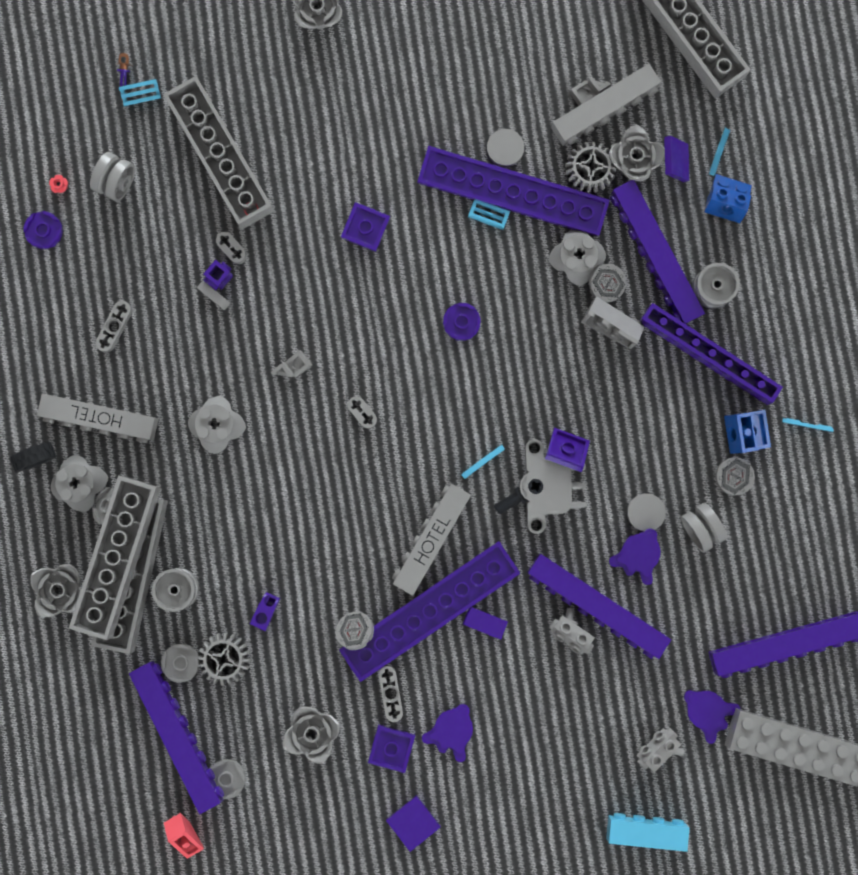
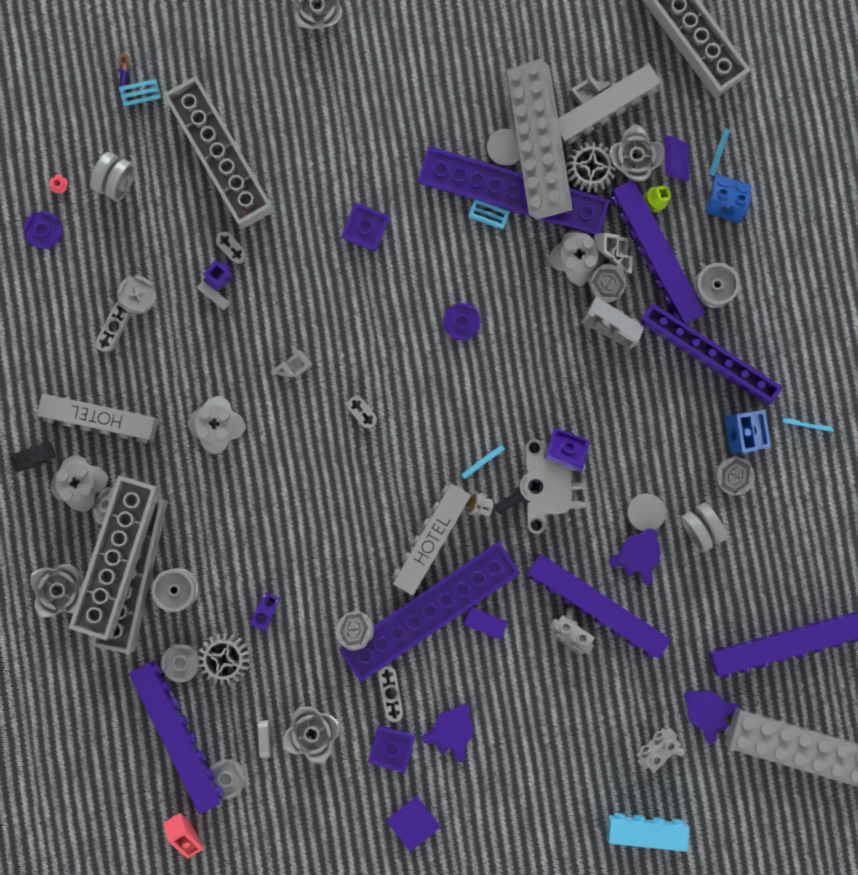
none -> light grey tile [117,276,156,314]
none -> light grey beam [258,720,271,758]
none -> light grey piece [467,491,493,517]
none -> light grey brick [507,58,573,220]
none -> light grey slope [594,233,633,274]
none -> lime piece [643,186,671,212]

